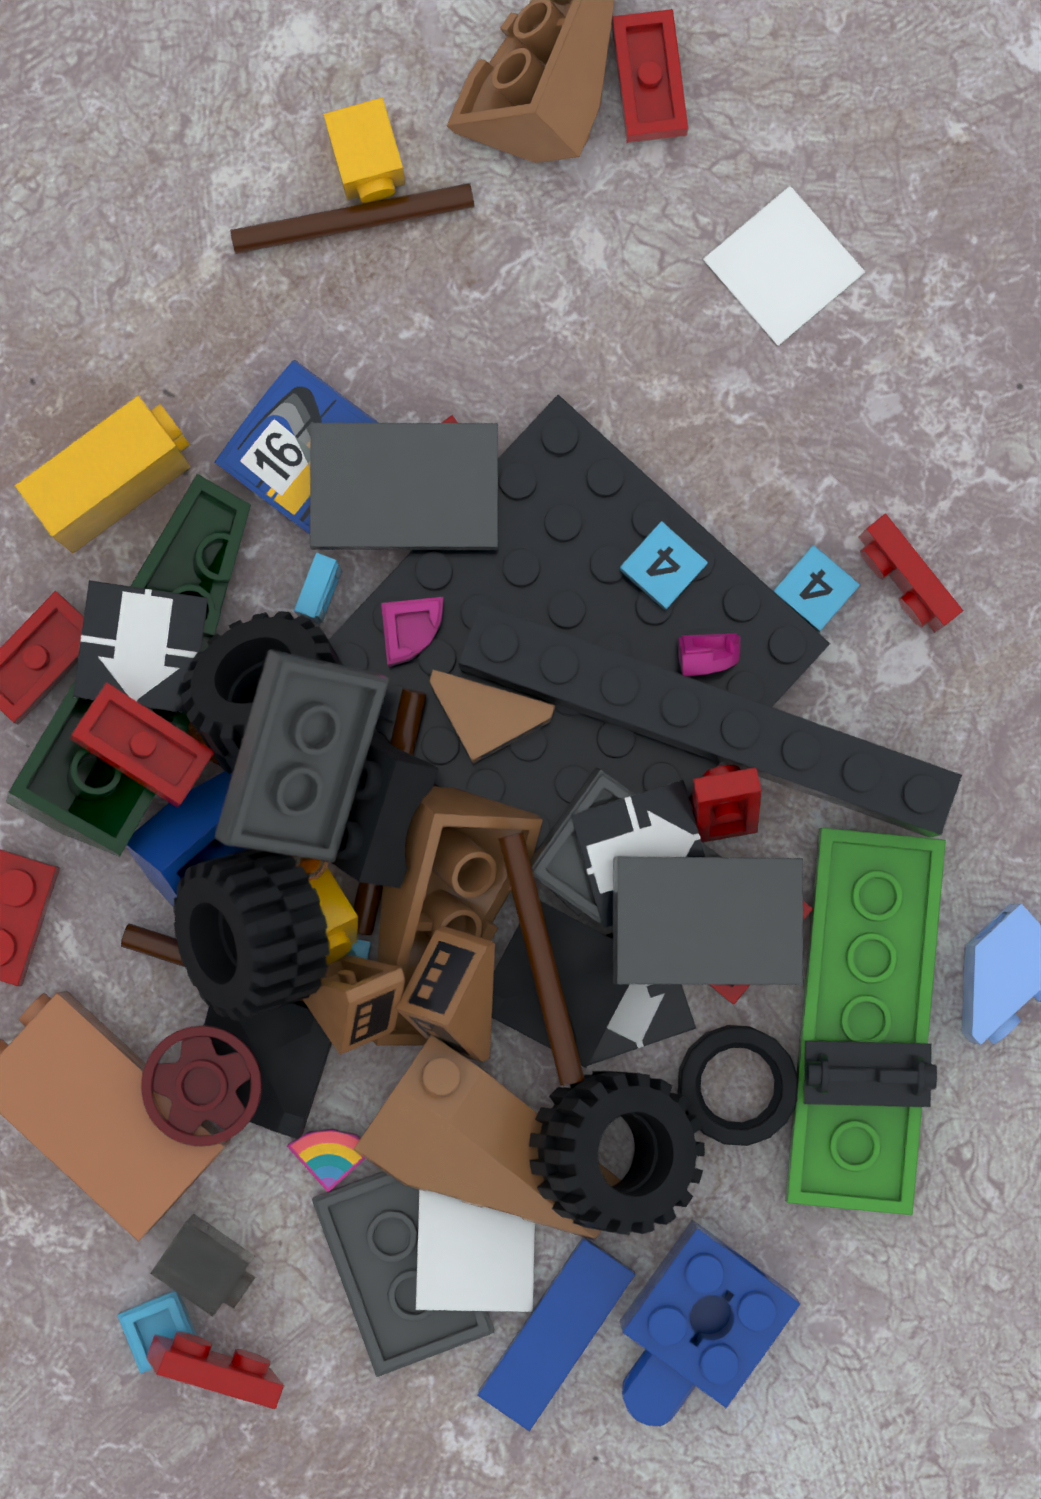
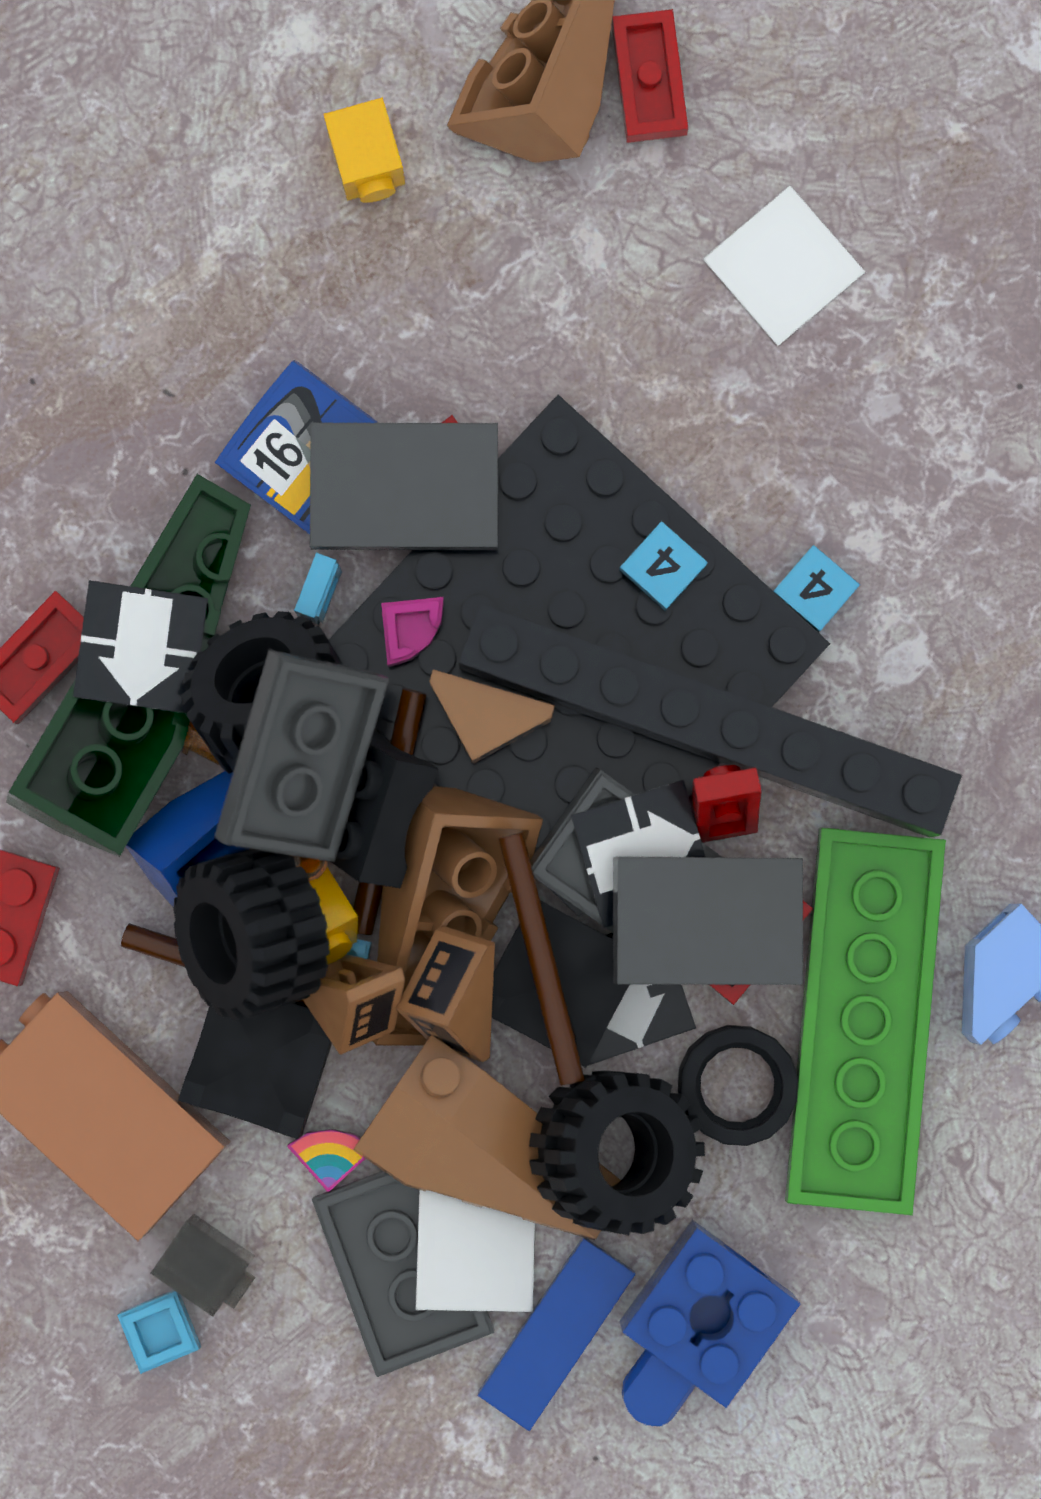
yellow brick [15,395,191,554] -> none
red plate [70,682,214,808] -> none
dark red wheel [141,1025,262,1146] -> none
red plate [146,1332,284,1410] -> none
reddish brown bar [230,183,475,254] -> none
dark pink tile [678,633,741,676] -> none
black hinge [804,1040,937,1107] -> none
red plate [858,513,964,633] -> none

